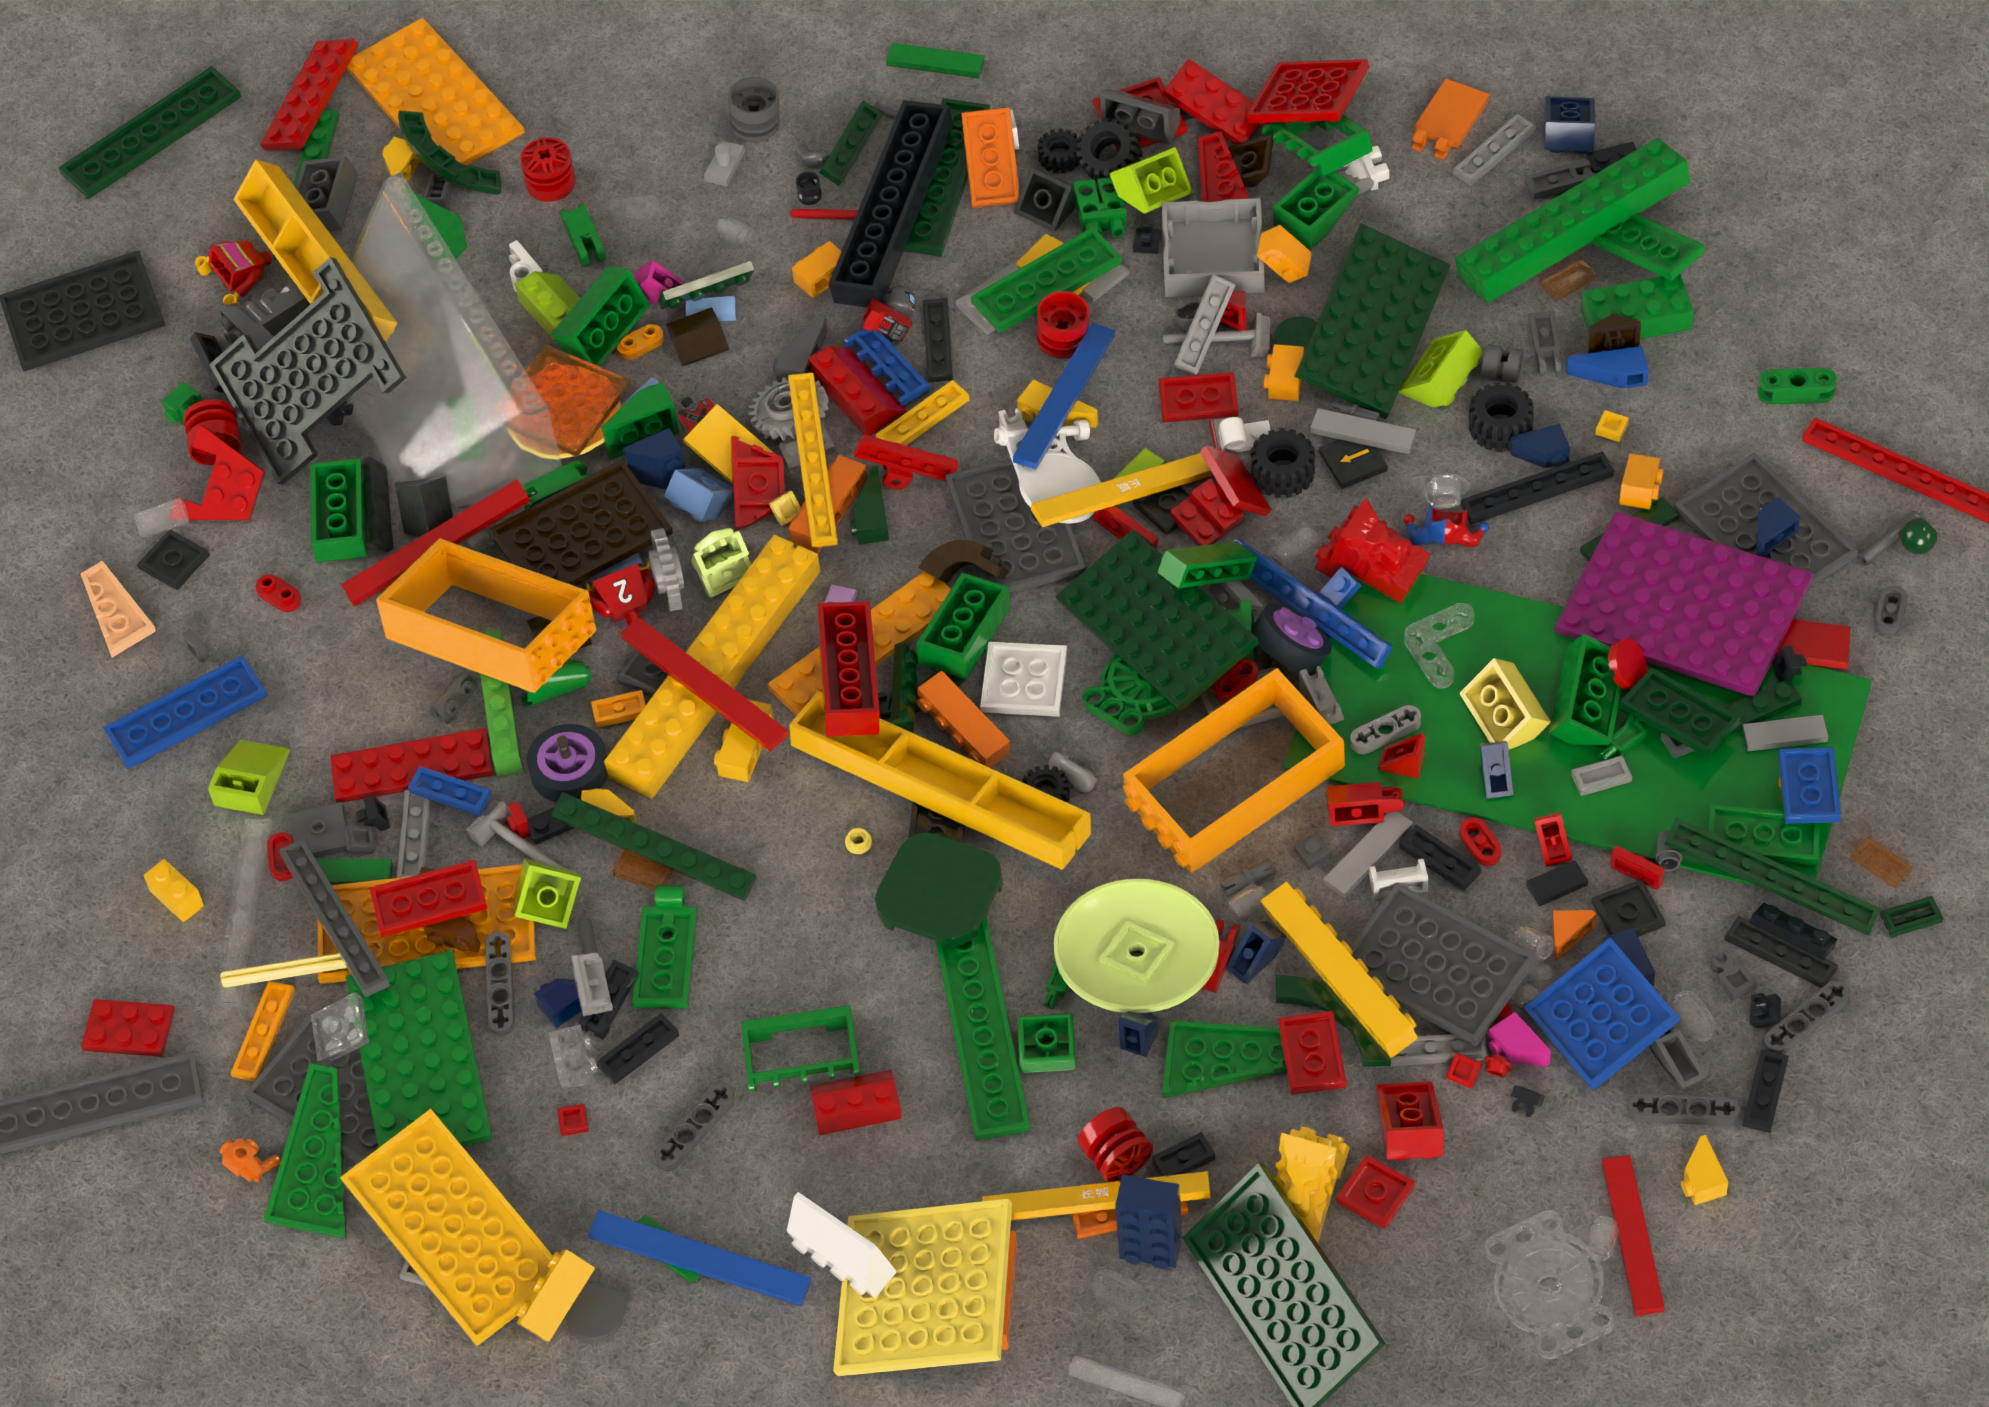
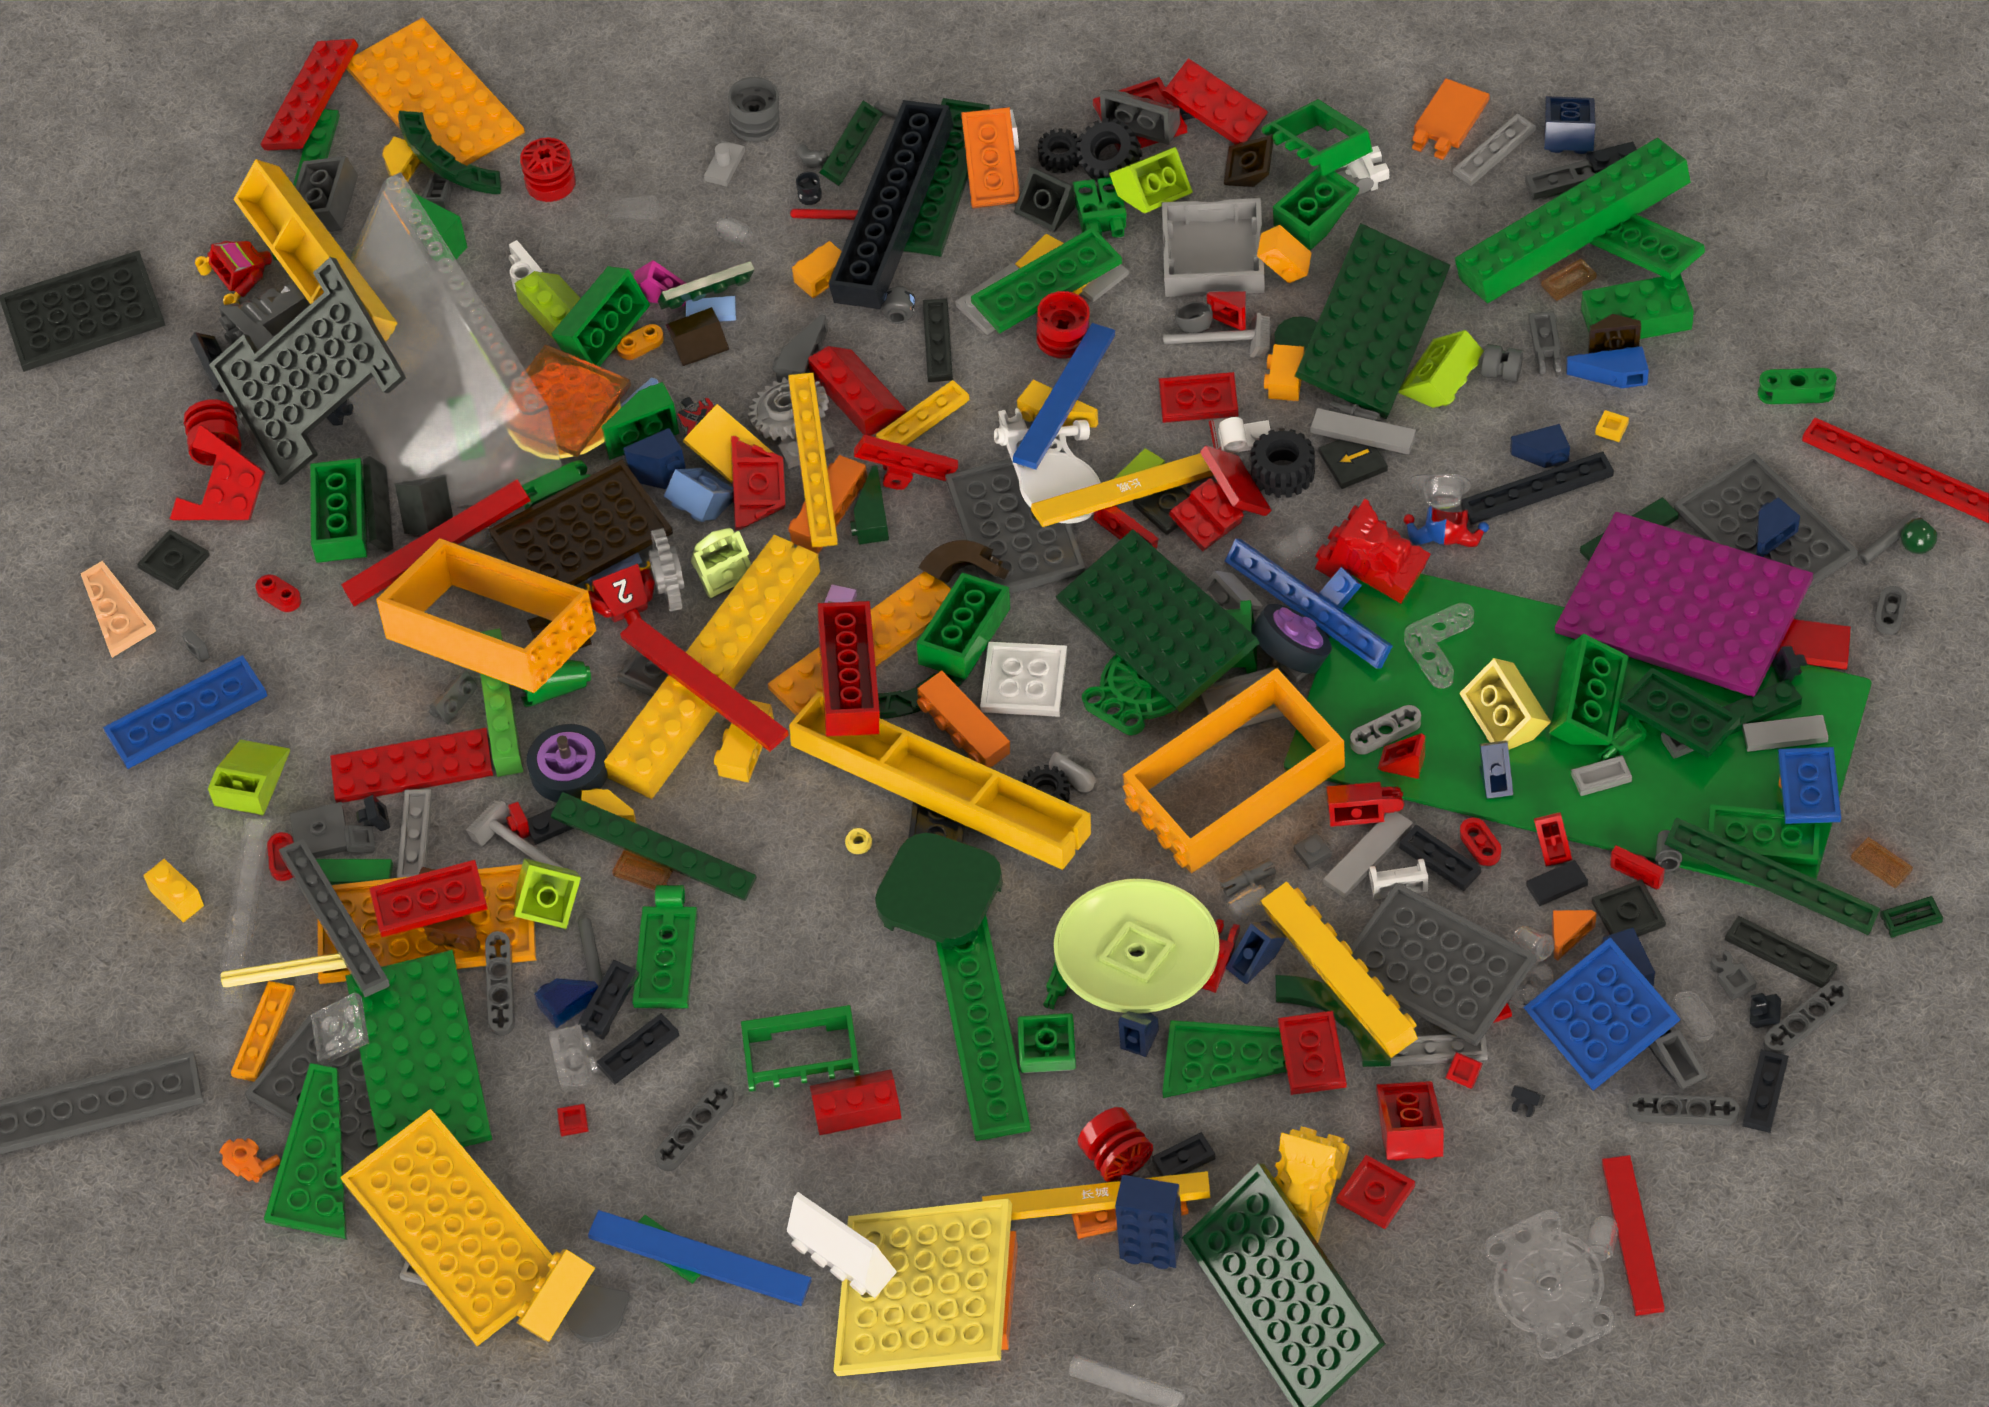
dark green plate [59,66,241,199] -> none
red plate [81,999,175,1057] -> none
clear tile [133,498,190,539] -> none
green brick [162,382,203,425] -> none
blue plate [408,766,492,816] -> none
green piece [560,202,606,267] -> none
light grey hinge [572,953,613,1016] -> none
light orange plate [591,690,646,728] -> none
light yellow tile [768,491,801,526] -> none
blue hinge [844,329,930,406] -> none
red leg [862,299,913,342] -> none
green tile [886,43,985,78] -> none
dark green plate [891,641,918,733] -> none
black tile [1133,224,1161,254] -> none
green brick [1157,541,1257,588] -> none
light grey tile [1173,274,1236,375] -> none
red wing [1198,131,1250,202] -> none
red plate [1213,658,1258,703] -> none
red plate [1247,59,1369,124] -> none
light grey hinge [1299,666,1344,725] -> none
black tyre [1469,382,1534,452] -> none
red plate [1484,1055,1513,1077] -> none
dark pink slope [1488,1012,1551,1067] -> none
red tile [1608,638,1648,692] -> none
light orange brick [1619,453,1664,510] -> none
yellow slope [1681,1134,1728,1205] -> none
black plate [1750,902,1838,959] -> none

